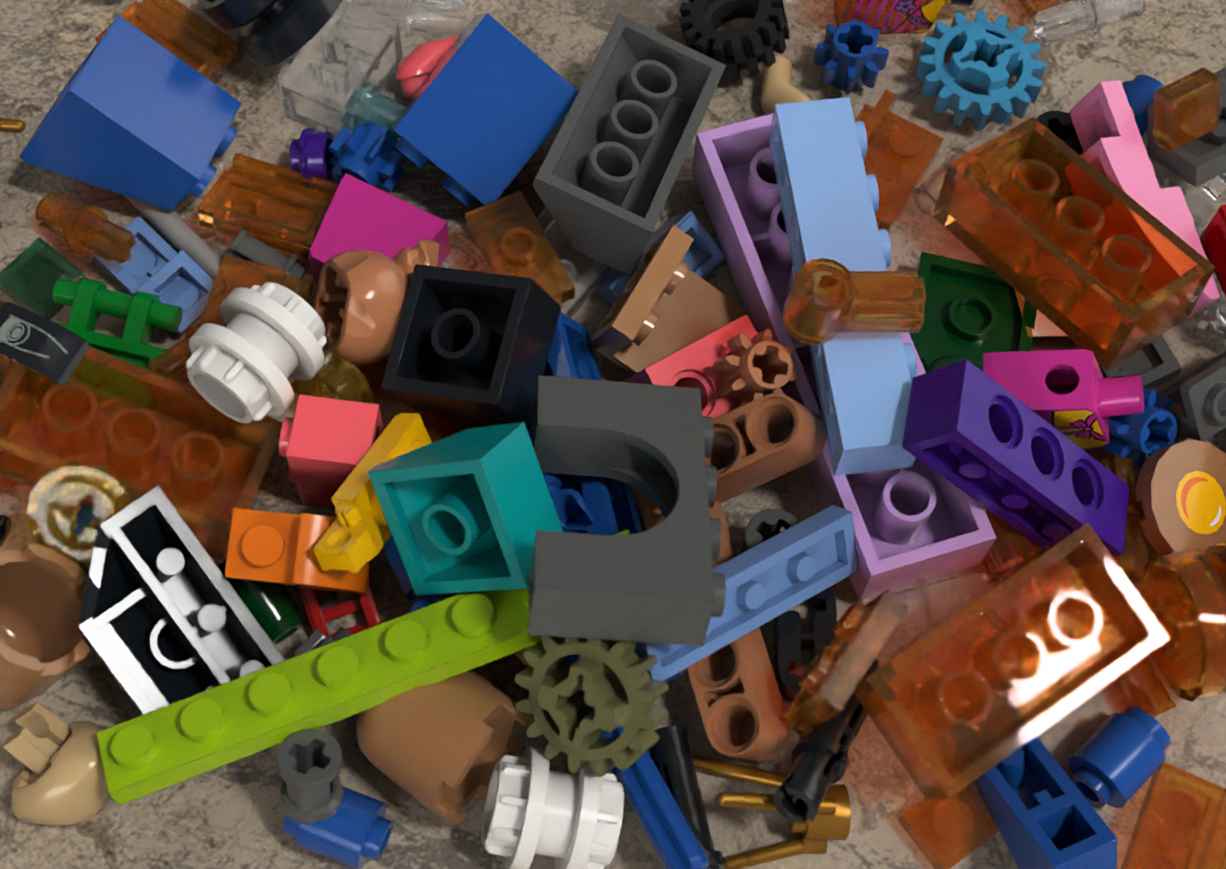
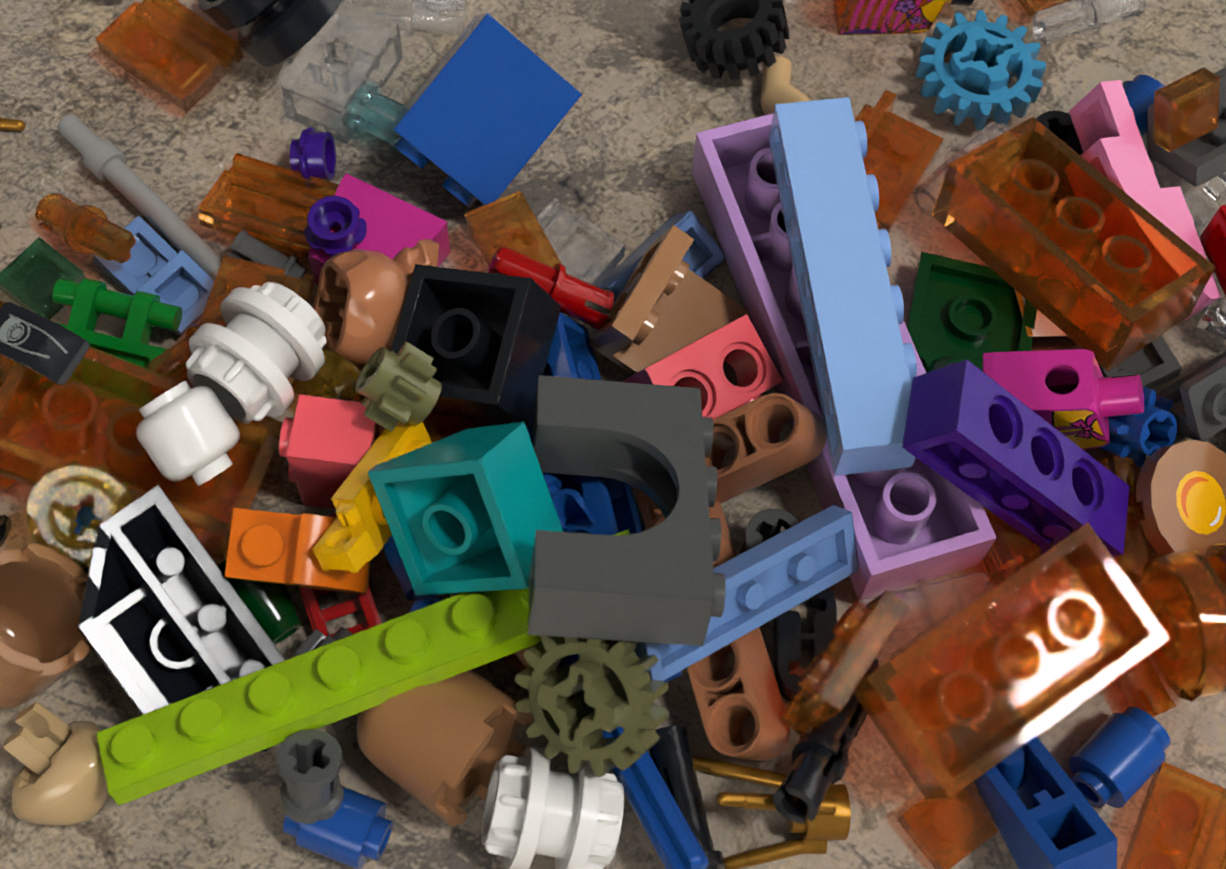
blue slope [19,15,242,211] -> none
blue gear [328,122,404,193] -> none
coral arm [396,35,460,98] -> none
dark grey slope [532,14,726,276] -> none
nougat gear [713,329,800,406] -> none
clear orange piece [782,258,926,345] -> none
blue gear [813,19,889,95] -> none
none -> white head [136,380,240,486]
none -> dark purple plate [304,196,367,256]
none -> olive gear [356,342,442,432]
none -> red axle [488,247,614,330]

